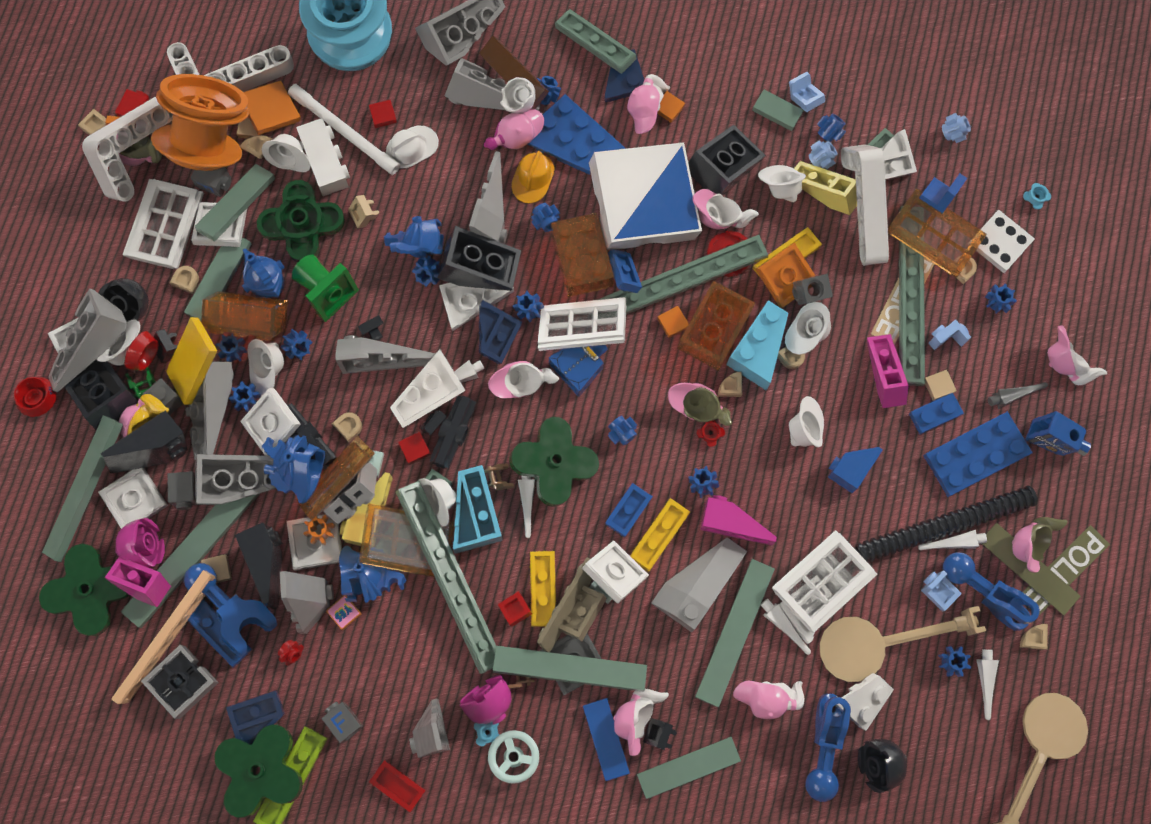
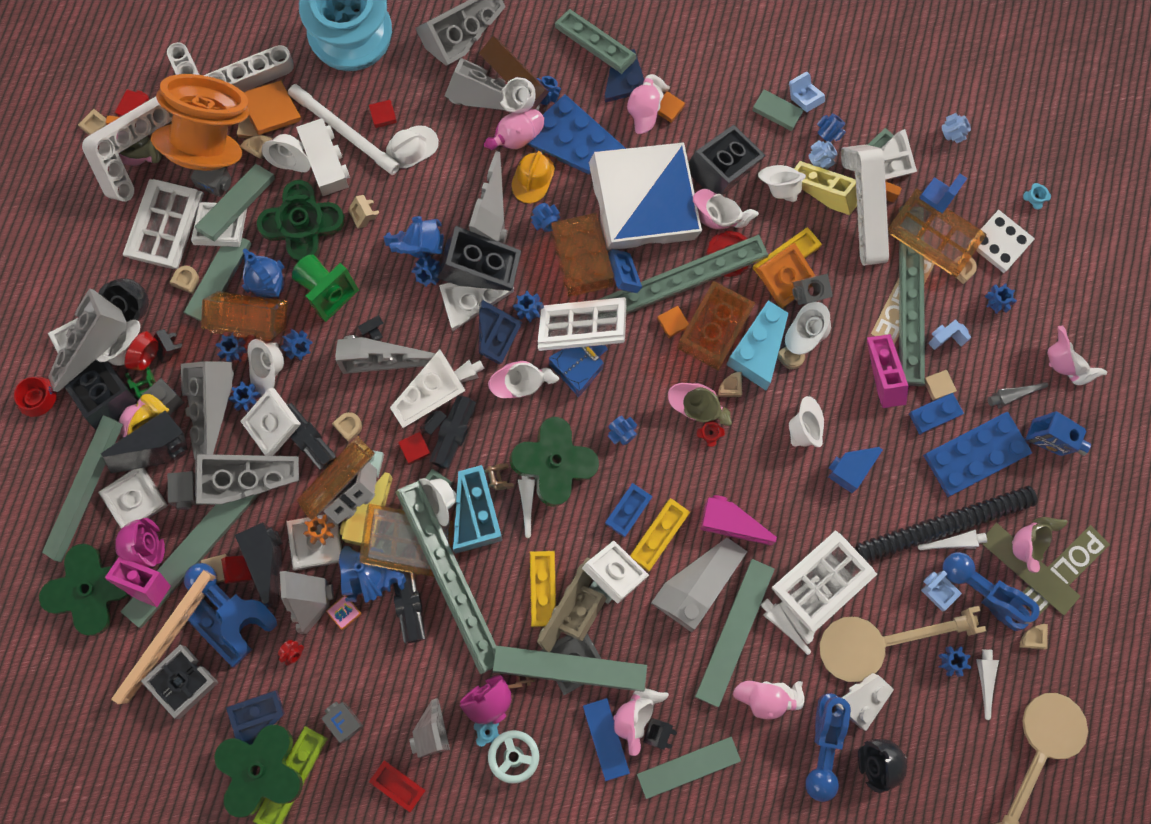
yellow tile [166,317,217,405] -> none
blue helmet [262,435,325,504] -> none
red plate [498,591,533,627] -> none
blue gear [688,466,719,498] -> none
none -> red tile [221,556,252,584]
none -> black piece [391,565,426,644]
none -> orange tile [885,181,902,203]

